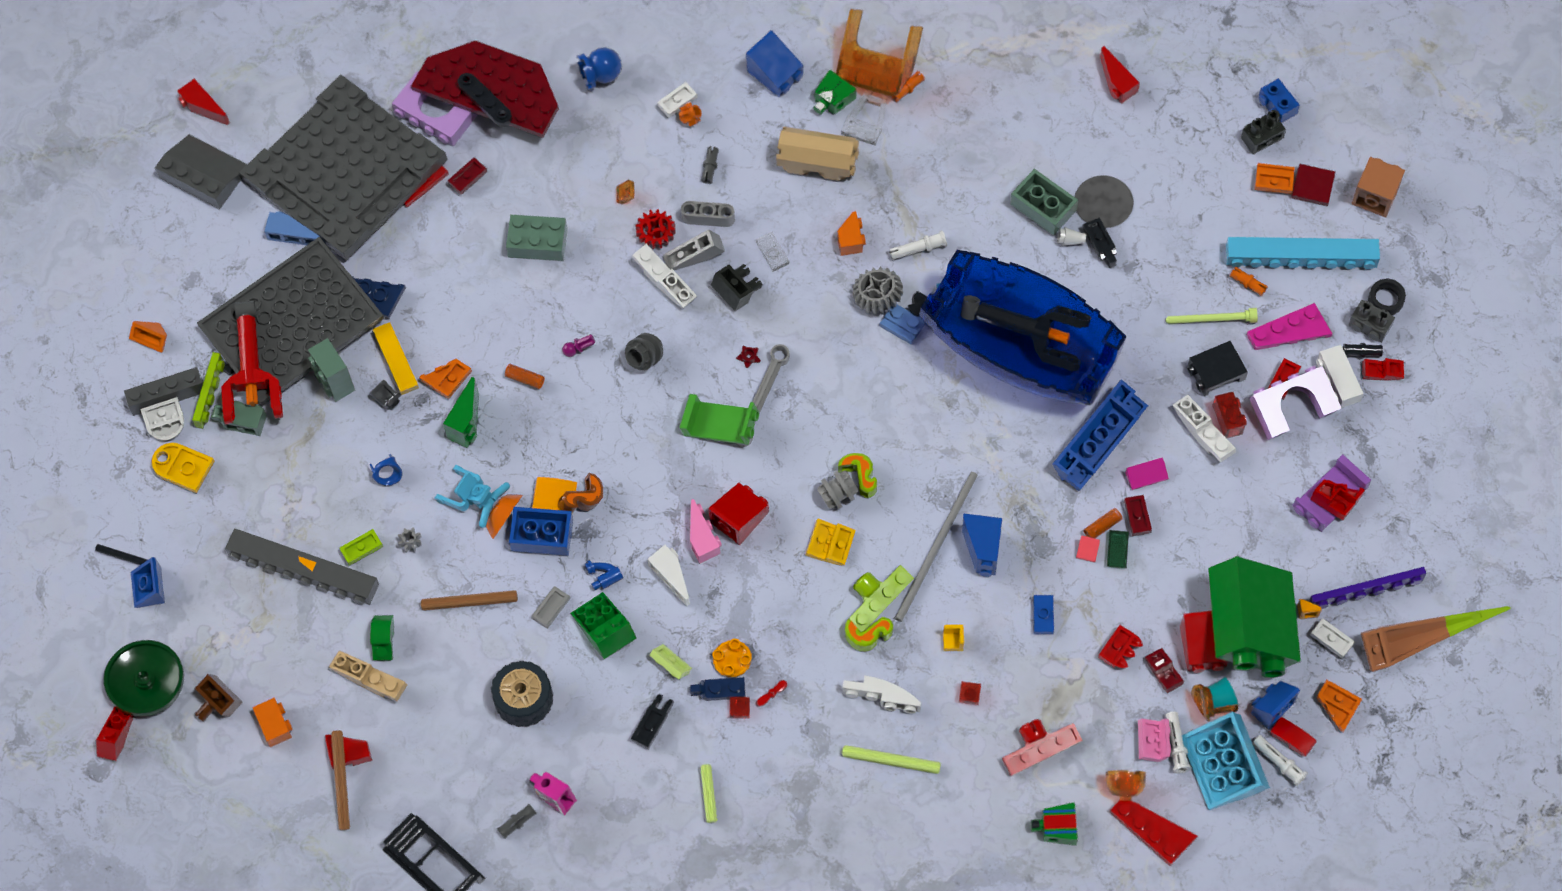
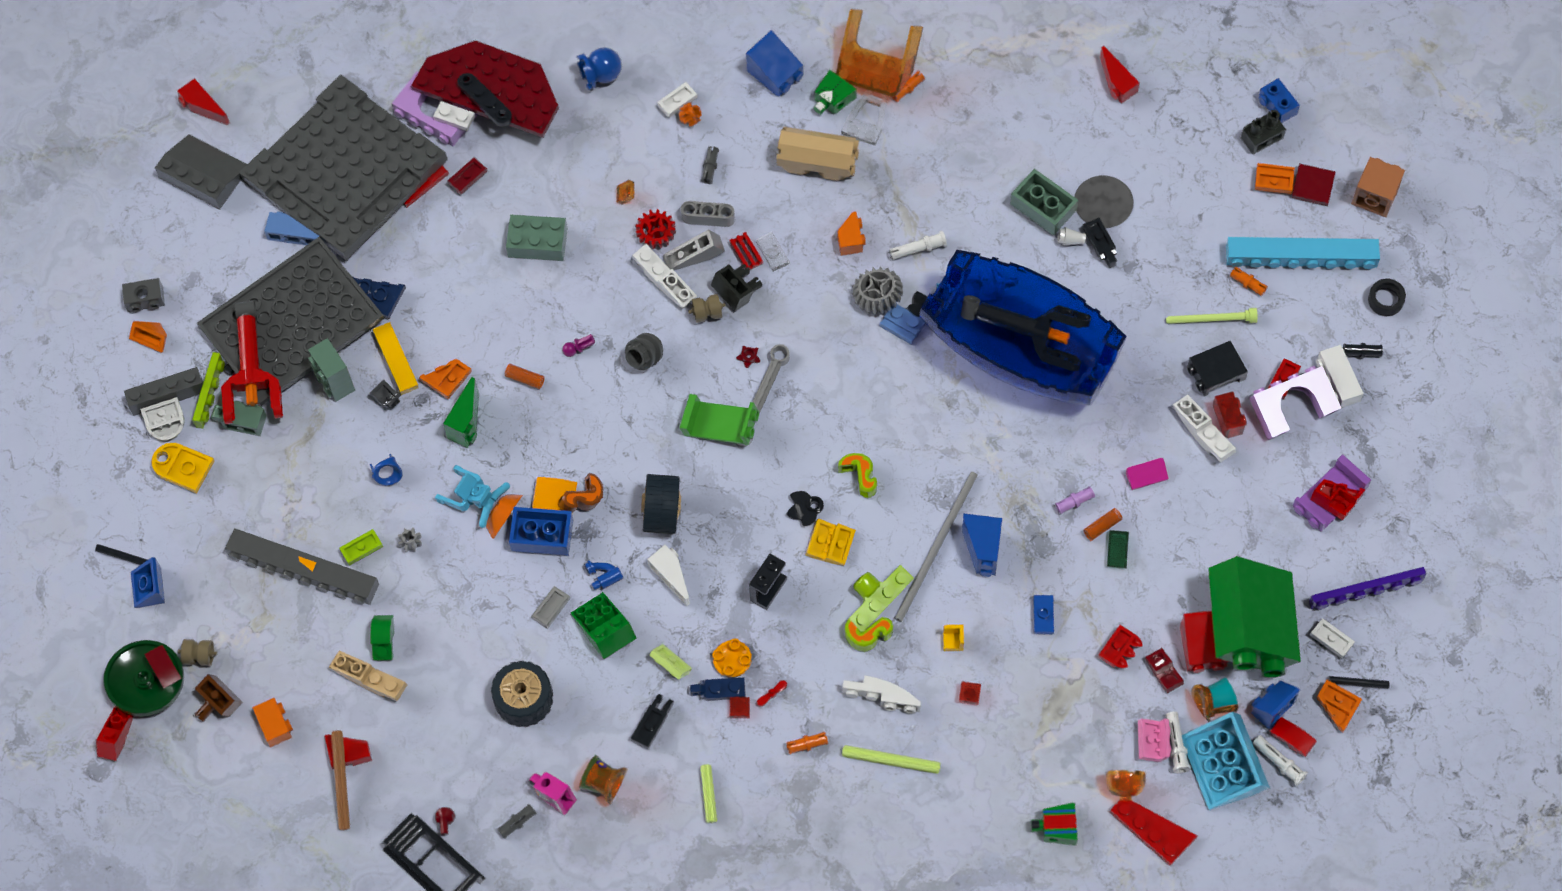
medium nougat axle [421,590,518,610] -> none
bright pink slope [690,499,722,563] -> none
red slope [709,483,769,545] -> none
light grey piece [817,471,858,509] -> none
plate [1002,719,1083,776] -> none
blue slope [1052,379,1148,491] -> none
coral slope [1076,536,1100,562] -> none
dark red plate [1124,495,1152,536] -> none
dark pink wing [1247,303,1332,350] -> none
light orange slope [1297,599,1322,619] -> none
dark grey brick [1348,300,1395,343] -> none
nougat plate [1361,606,1511,671] -> none
red slope [1362,358,1404,380] -> none
none -> dark grey brick [122,278,165,312]
none -> dark red slope [144,645,181,688]
none -> dark tan wheel [178,639,217,666]
none -> white plate [433,102,475,131]
none -> dark red plate [435,807,455,835]
none -> clear orange hat [579,755,628,805]
none -> black wheel [641,474,681,534]
none -> dark tan wheel [688,294,726,323]
none -> red tile [729,232,763,270]
none -> black panel [749,553,787,610]
none -> orange pin [786,732,828,754]
none -> black plate [787,491,824,526]
none -> lavender pin [1055,486,1095,514]
none -> black bar [1328,676,1389,689]

